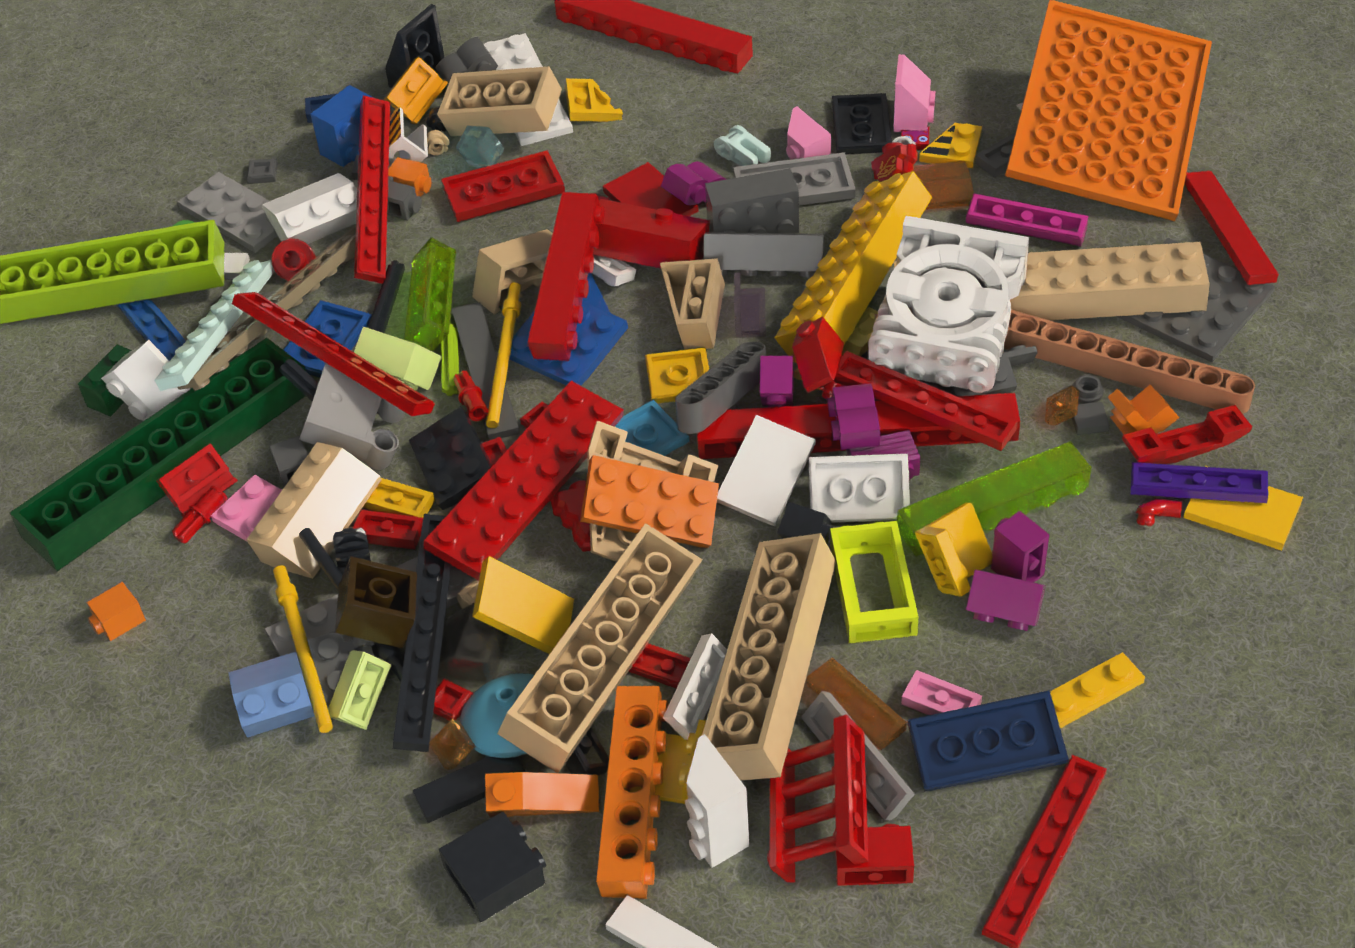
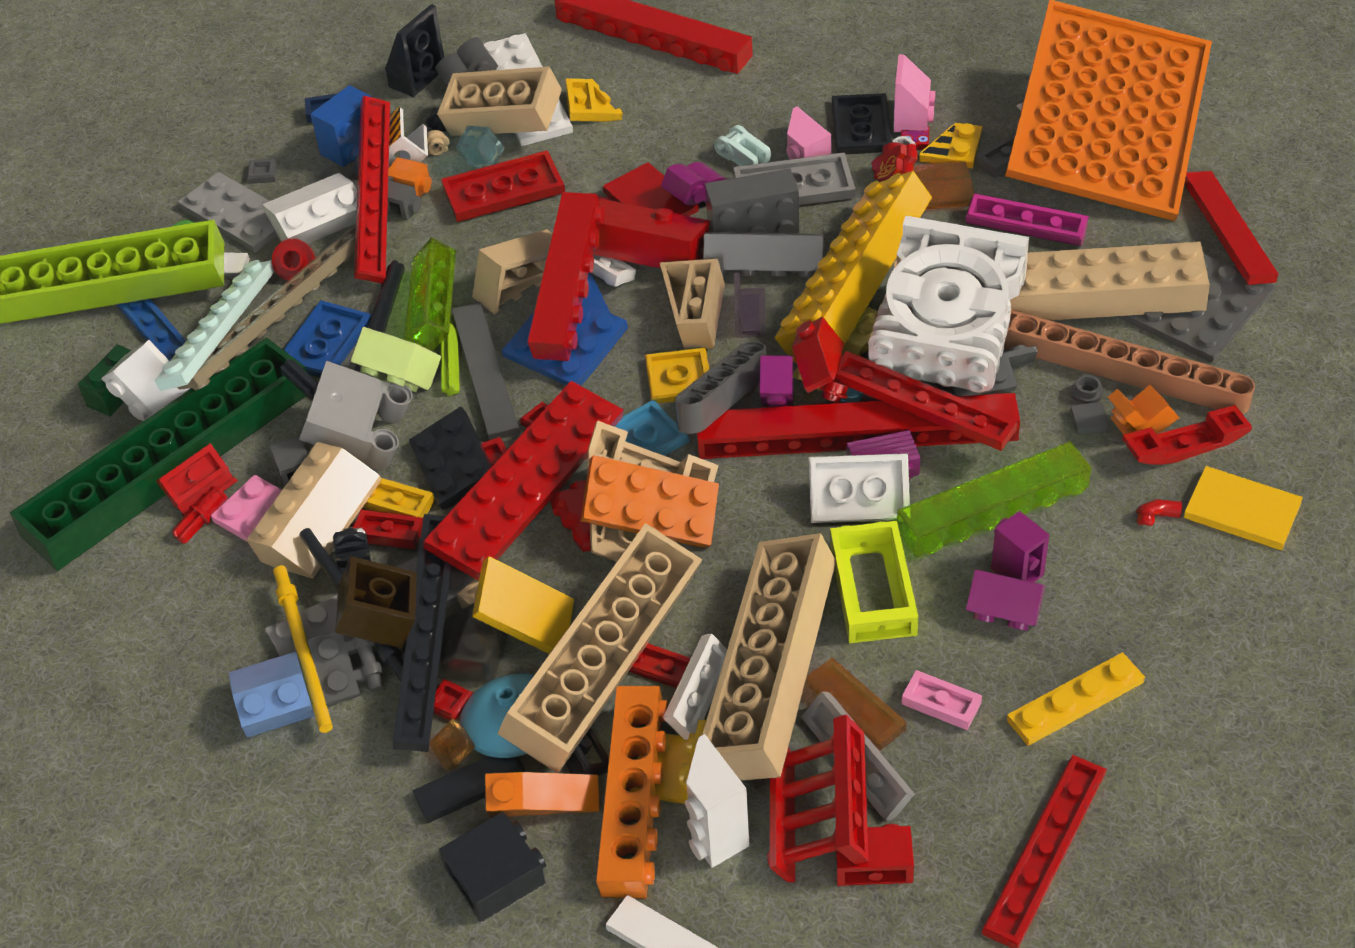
orange brick [87,582,146,641] -> none
red tile [232,292,435,416] -> none
yellowish green slope [328,650,391,730] -> none
light orange plate [384,57,448,124] -> none
red axle [453,370,488,421] -> none
yellow bar [486,282,521,428] -> none
white tile [717,415,815,526] -> none
black brick [777,502,833,544] -> none
magenta brick [827,383,880,450] -> none
dark blue tile [907,690,1069,792] -> none
yellow bracket [915,502,992,597] -> none
clear orange tile [1045,386,1079,425] -> none
dark purple tile [1130,462,1268,503] -> none

